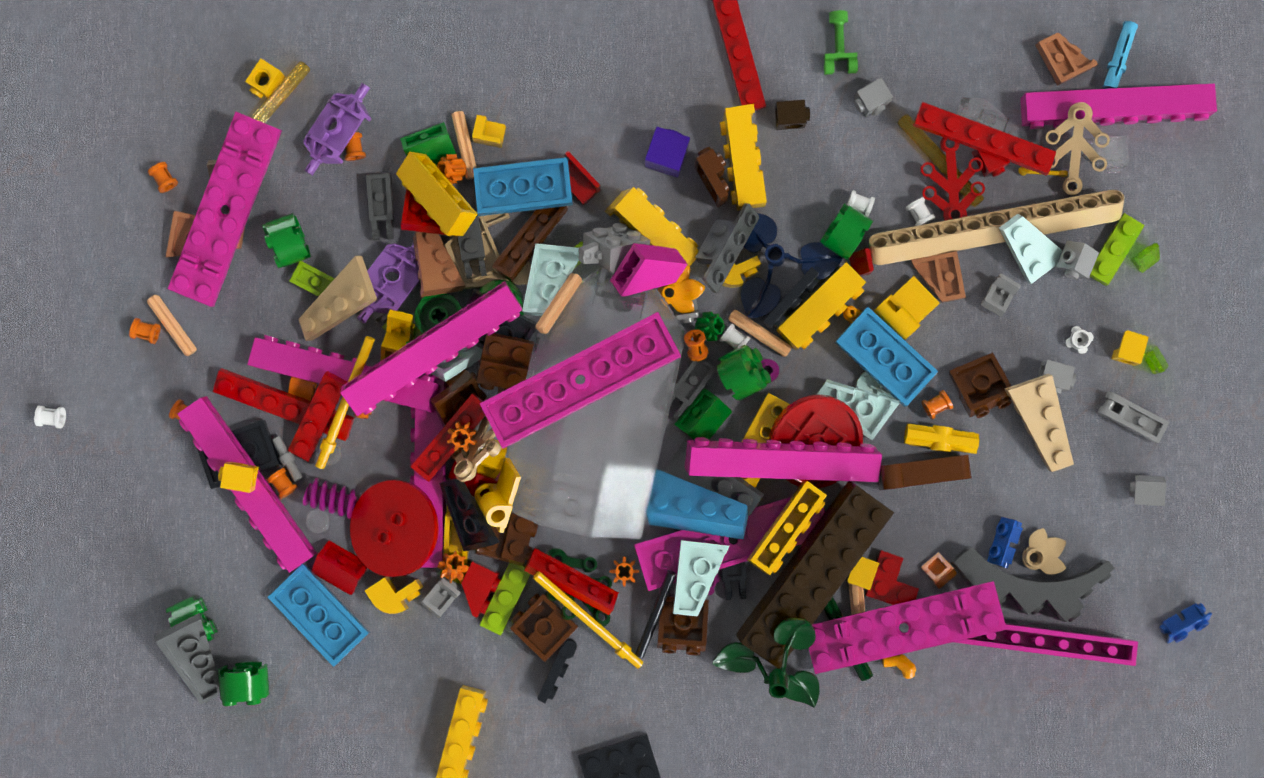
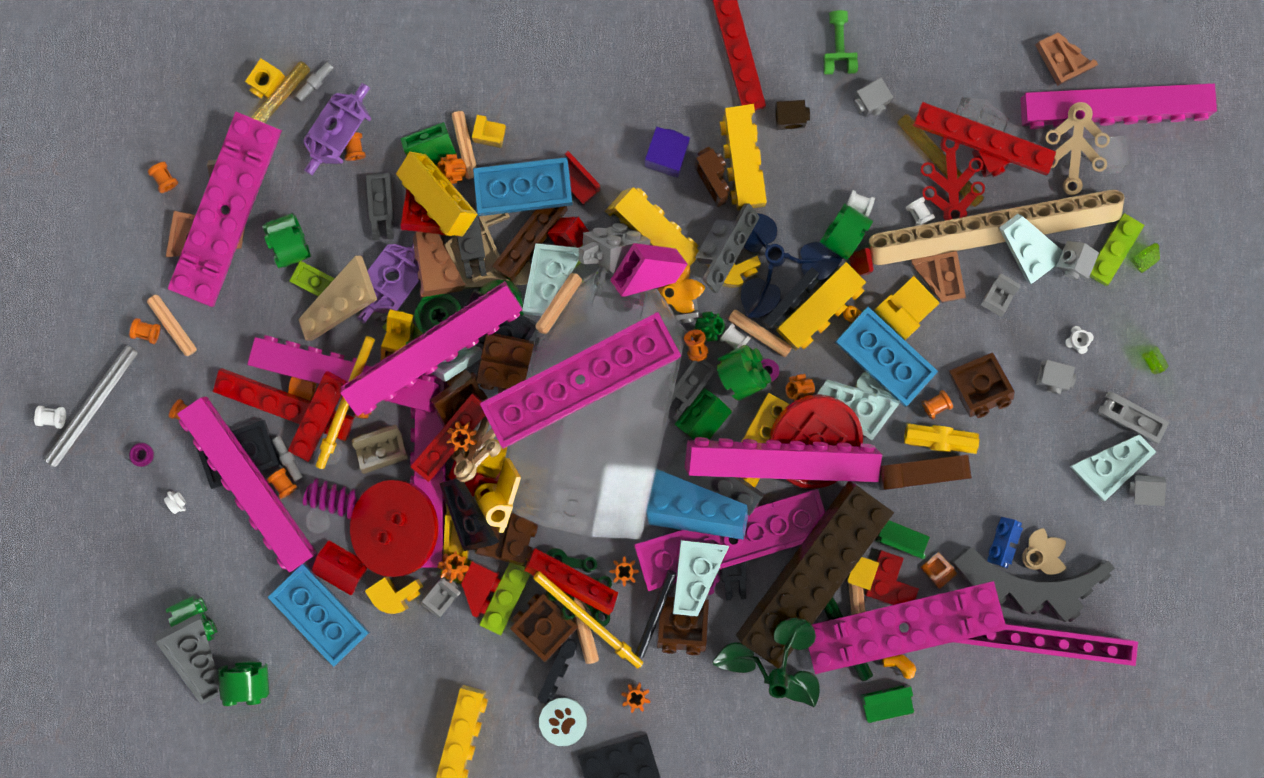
yellow brick [218,462,259,493] -> none
yellow brick [747,481,827,575] -> none
tan wing [1005,374,1074,472] -> none
yellow hinge [1018,167,1068,177] -> none
medium azure pin [1102,21,1138,89] -> none
yellow panel [1111,330,1149,366] -> none
blue hinge [1159,603,1212,644] -> none
none -> light grey axle [45,346,138,467]
none -> magenta plate [129,443,154,467]
none -> white plate [164,491,186,514]
none -> light grey bar [295,62,334,102]
none -> dark tan bracket [351,425,409,474]
none -> light aqua tile [539,697,587,746]
none -> red brick [547,216,589,248]
none -> light nougat axle [574,597,599,664]
none -> orange gear [621,682,651,713]
none -> orange gear [785,374,815,401]
none -> green panel [861,684,914,723]
none -> green panel [876,520,930,560]
none -> light aqua wing [1069,435,1156,501]

